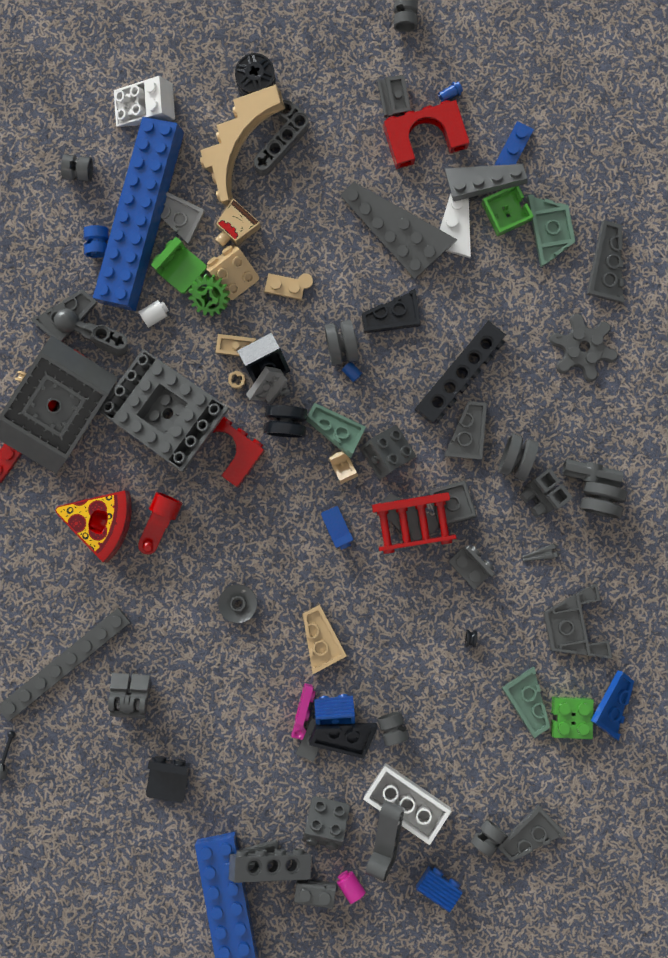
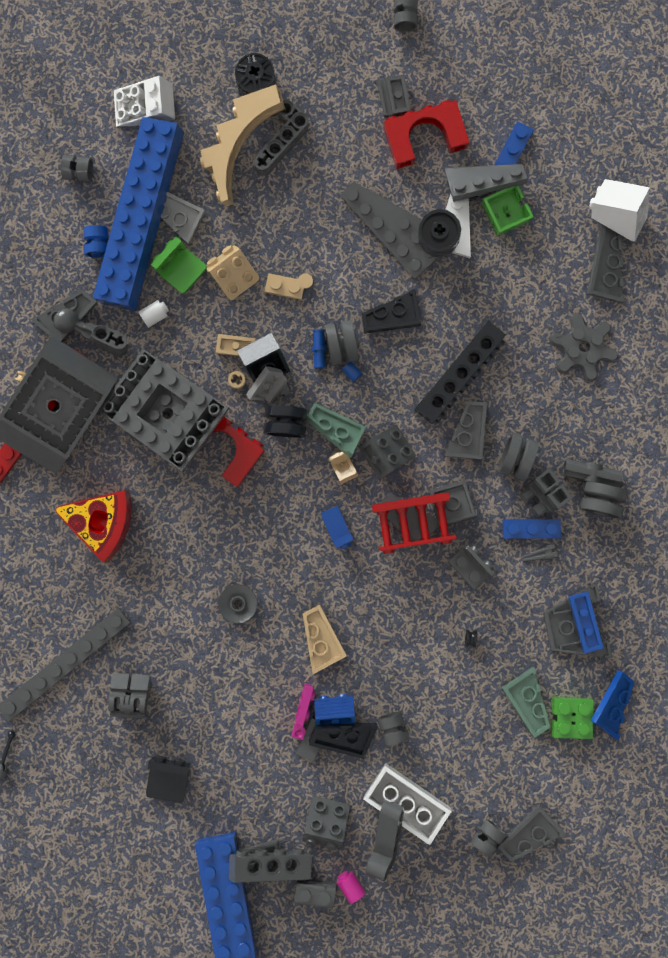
red piece [138,492,183,555] -> none
bright green gear [188,274,230,316] -> none
tan torso [215,199,261,247] -> none
blue brick [416,866,463,913] -> none
blue pin [438,81,463,102] -> none
sand green wing [527,194,576,267] -> none
none -> blue pin [312,329,327,369]
none -> black wheel [418,209,461,257]
none -> blue plate [502,519,561,539]
none -> blue plate [568,591,604,653]
none -> white slope [589,179,650,242]

